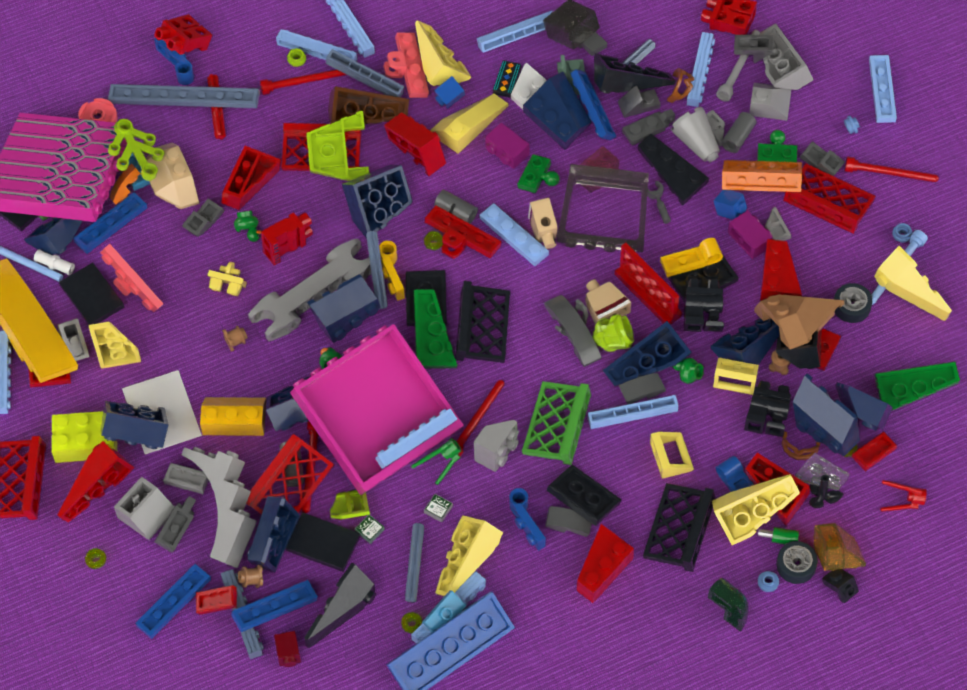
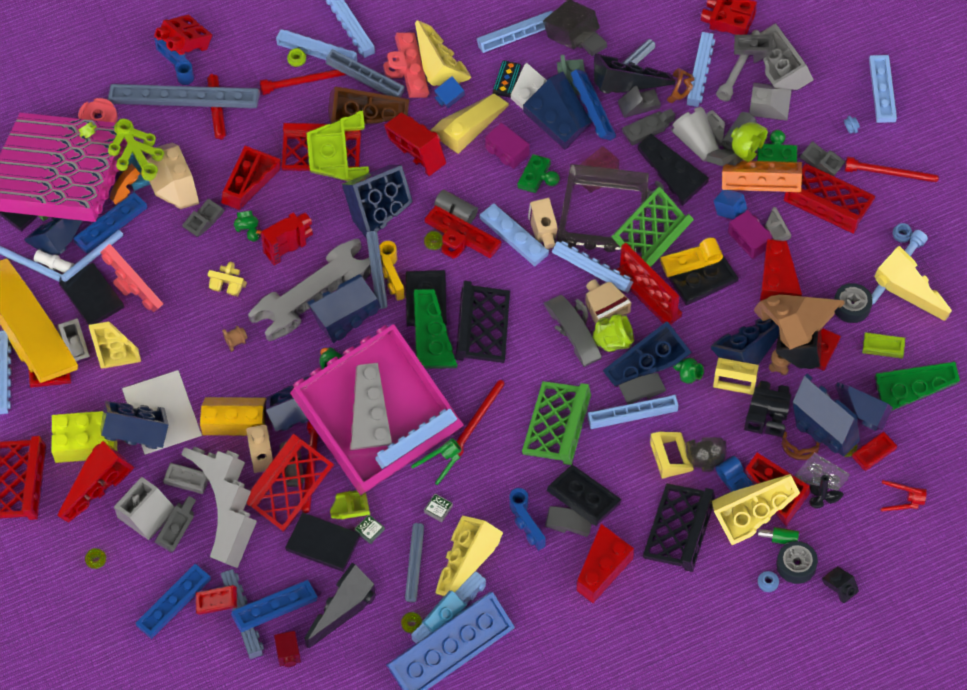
medium nougat brick [238,565,263,588] -> none
dark blue wedge [247,496,300,573] -> none
light grey slope [474,420,519,472] -> none
black hips [683,278,724,332] -> none
clear green brick [708,578,749,632] -> none
clear yellow slope [813,523,866,571] -> none
none -> light blue bar [61,230,123,282]
none -> lime plate [78,122,97,138]
none -> tan torso [246,425,273,473]
none -> light grey wing [350,363,392,450]
none -> light blue piece [552,241,633,293]
none -> bright green fence [611,186,694,267]
none -> clear smoke cylinder [685,437,727,472]
none -> dark grey slope [707,149,743,166]
none -> lime cylinder [731,122,768,162]
none -> lime tile [862,332,905,359]

